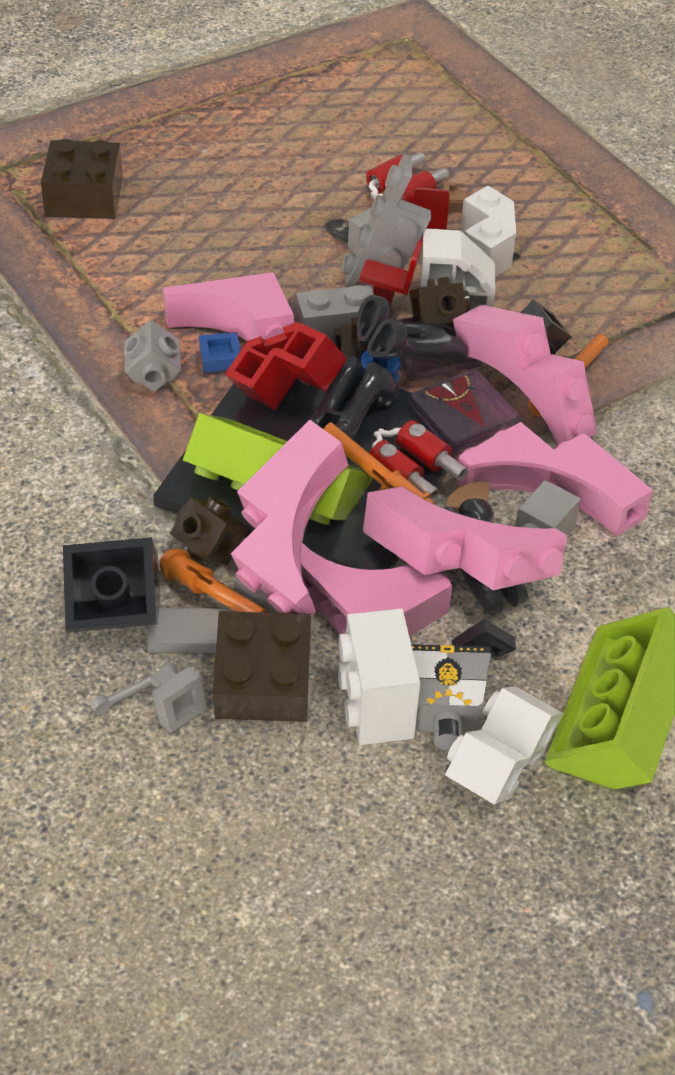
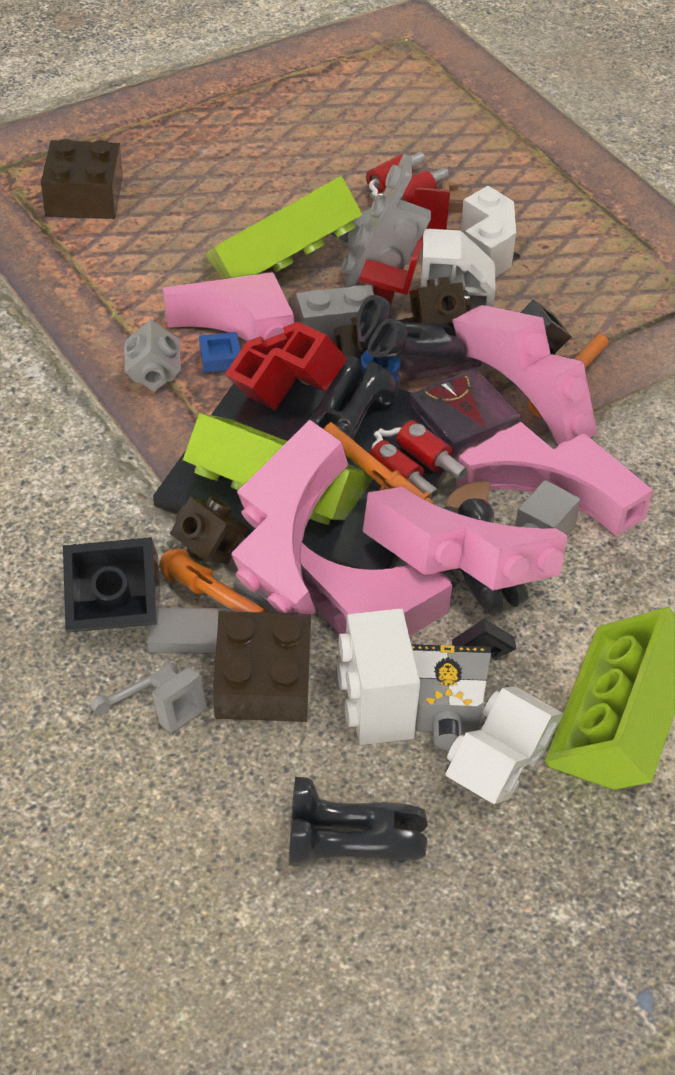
none -> lime slope [205,175,363,279]
none -> black piece [288,776,428,866]

